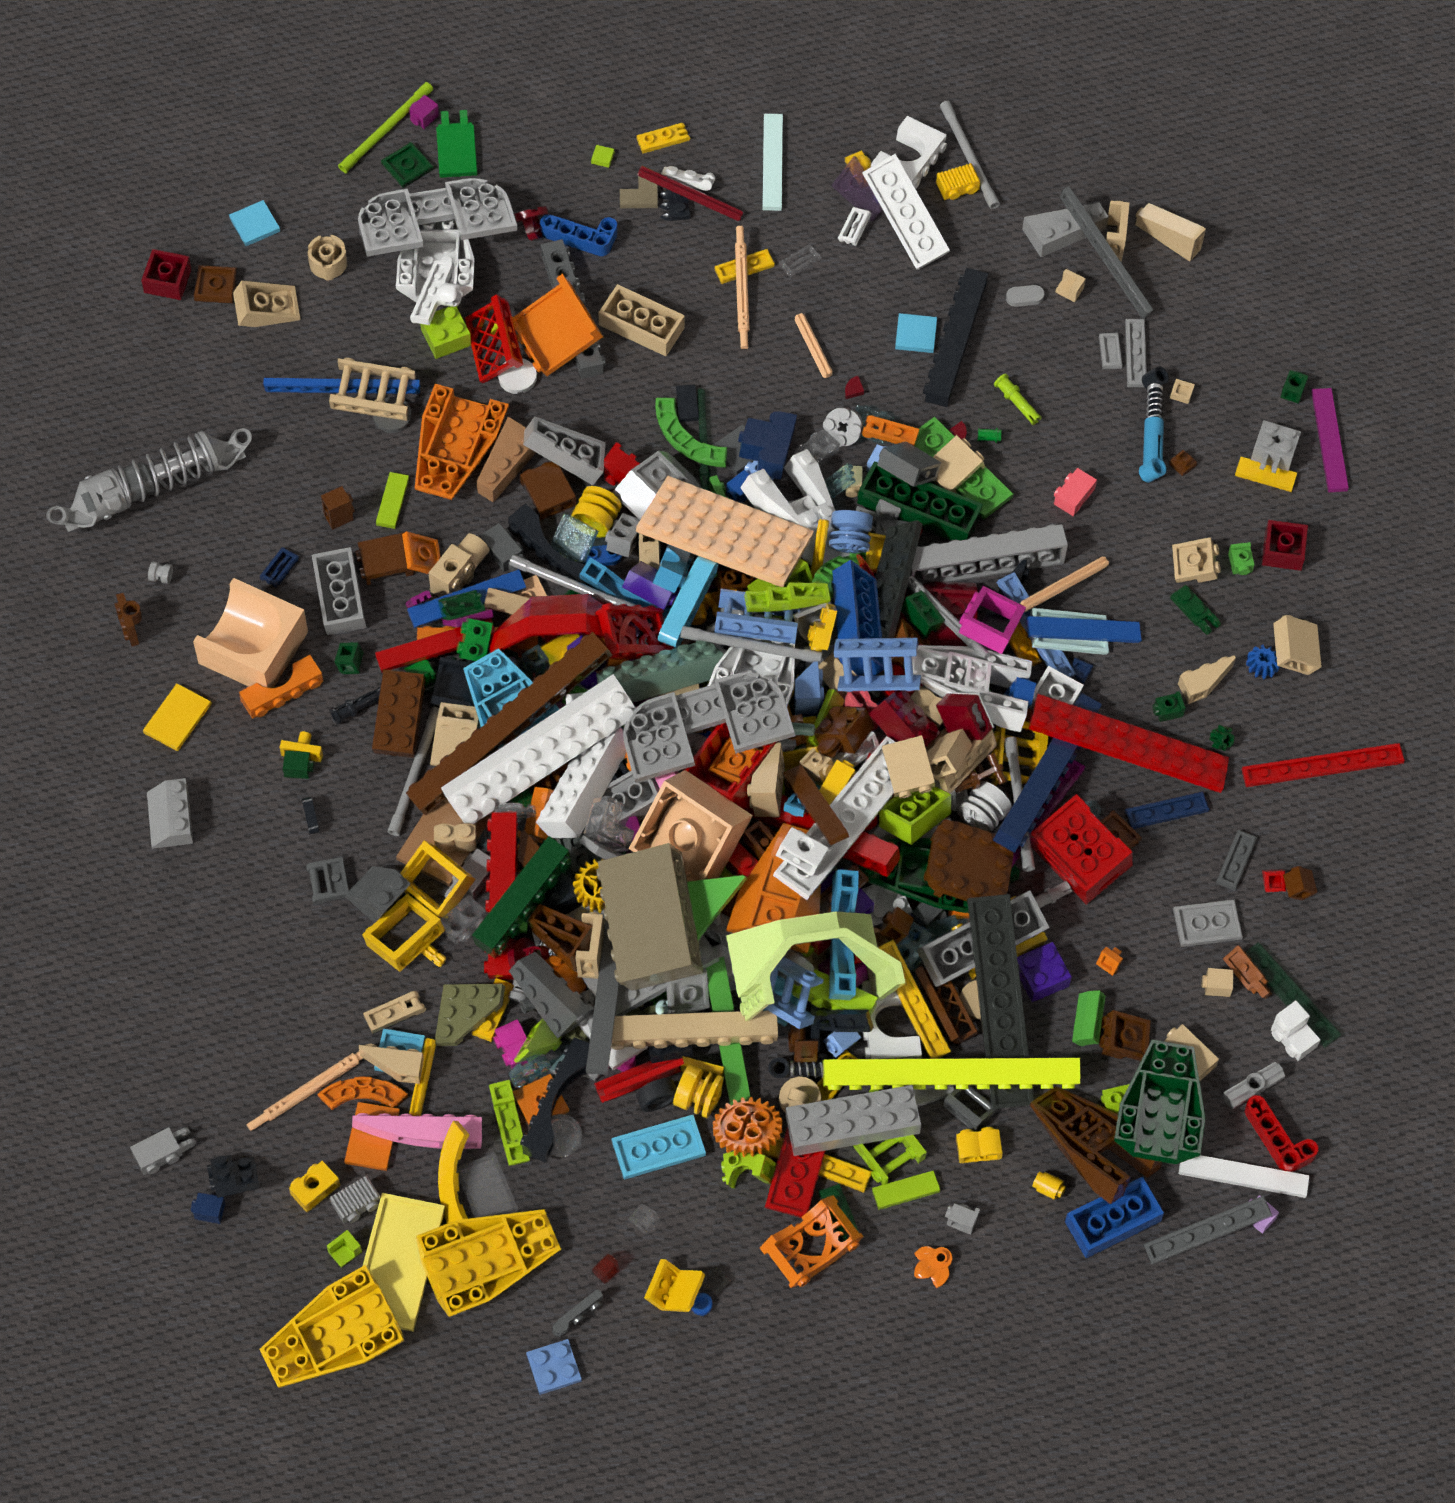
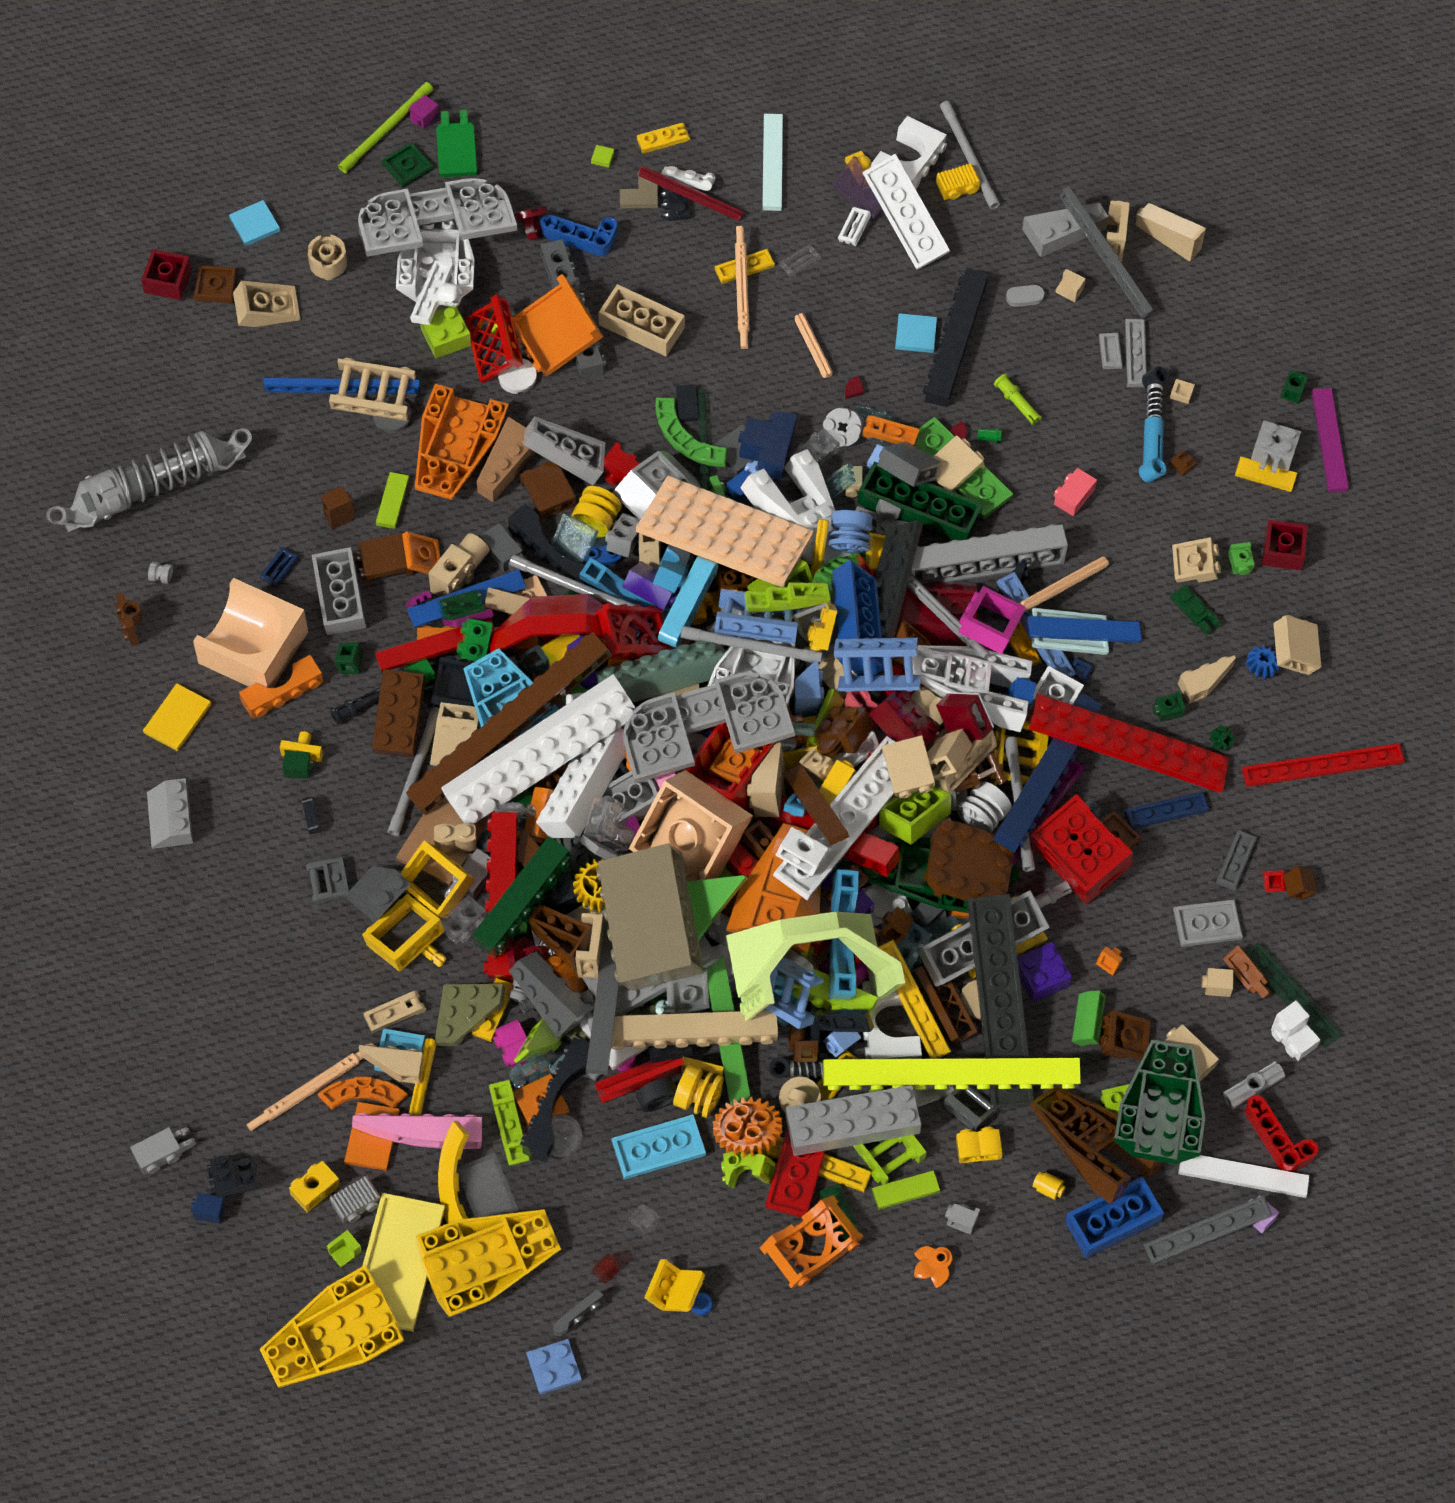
dark green hinge [901,590,945,640] -> none

